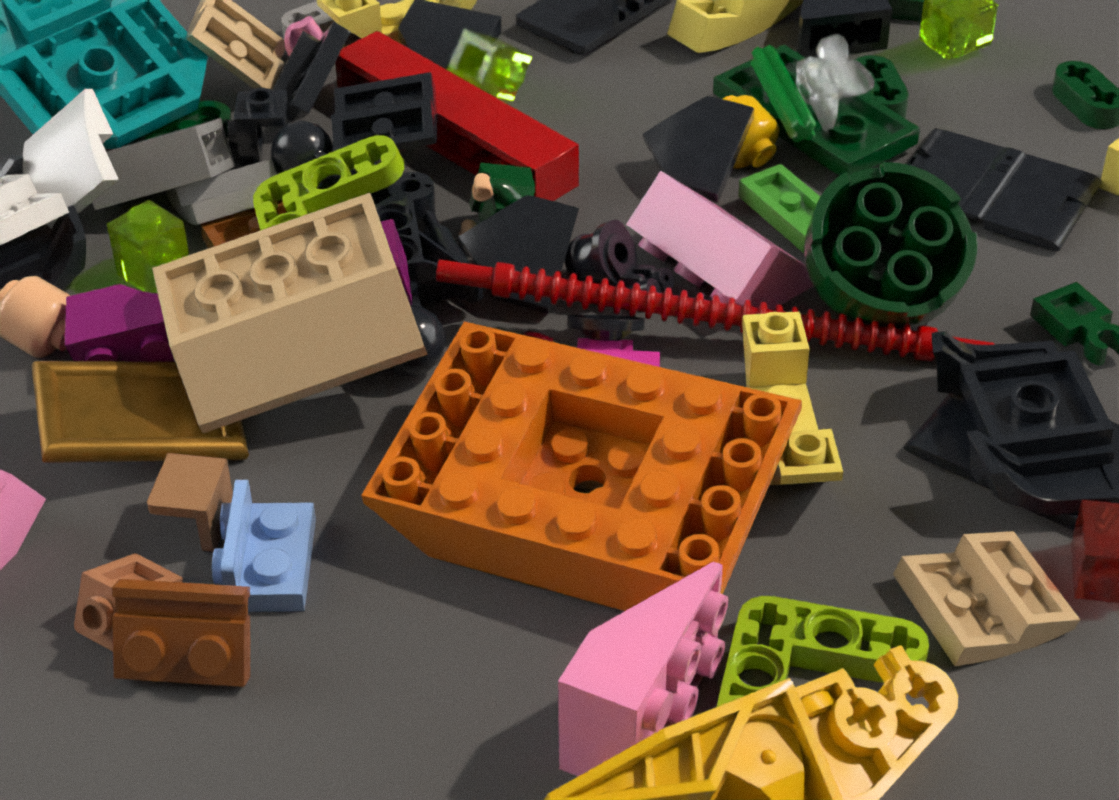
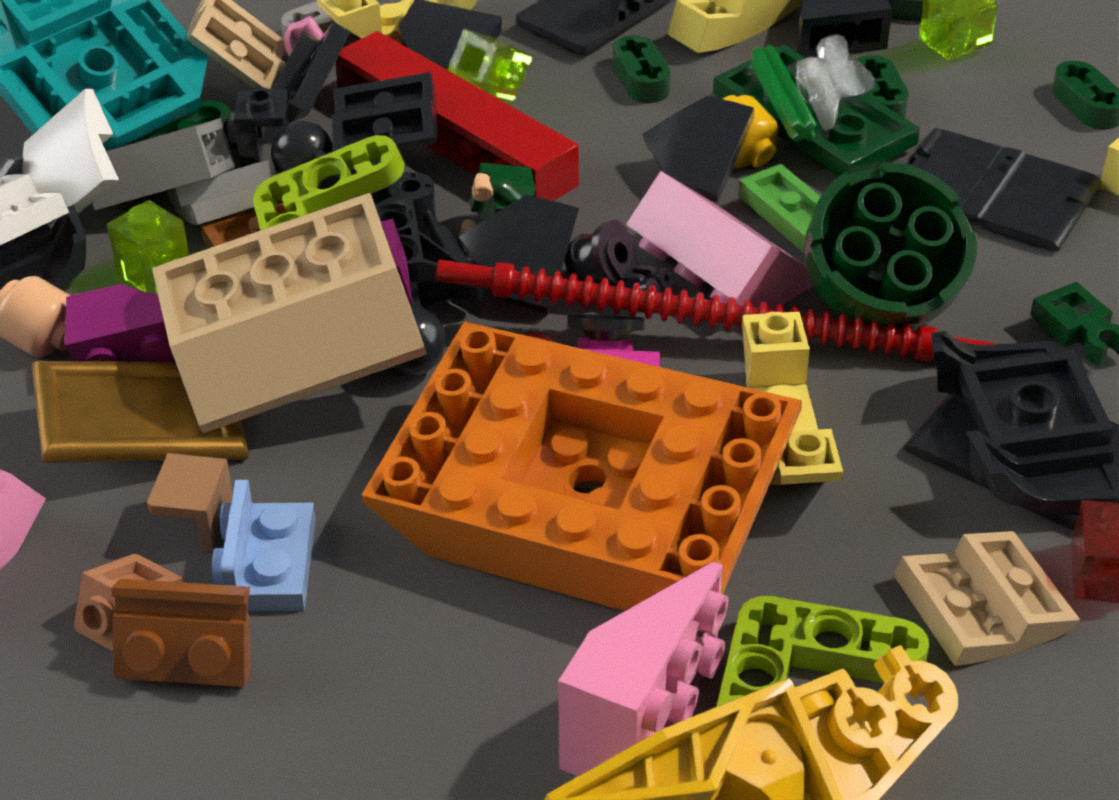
none -> dark green beam [612,35,671,103]

